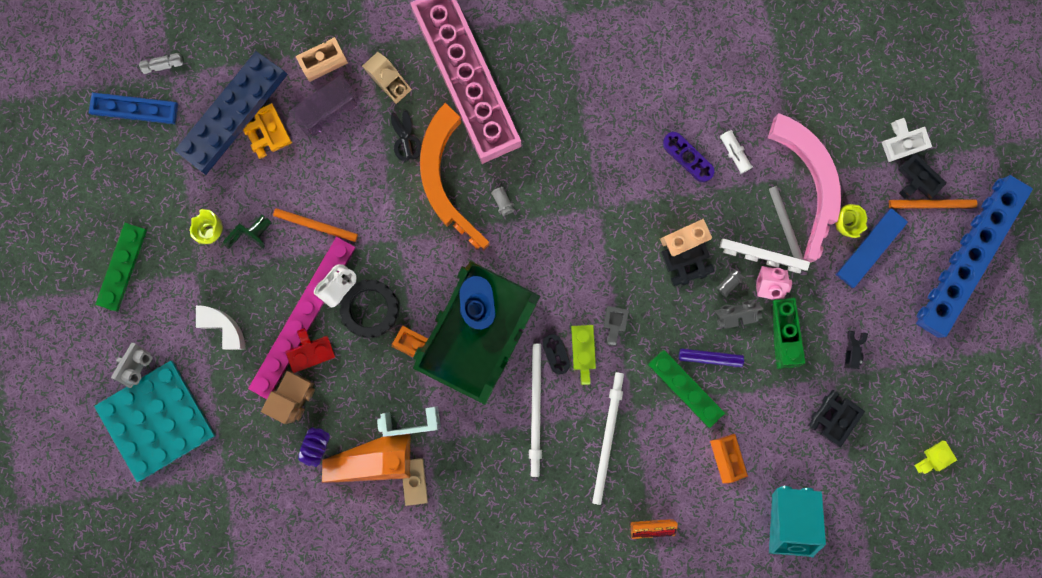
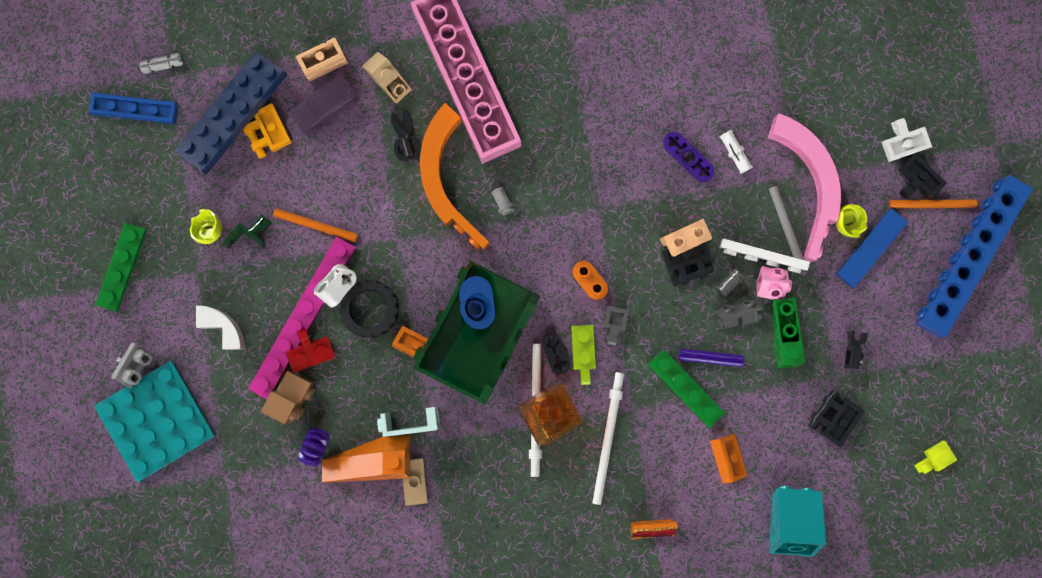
none -> clear orange brick [517,383,583,445]
none -> orange plate [572,261,608,300]

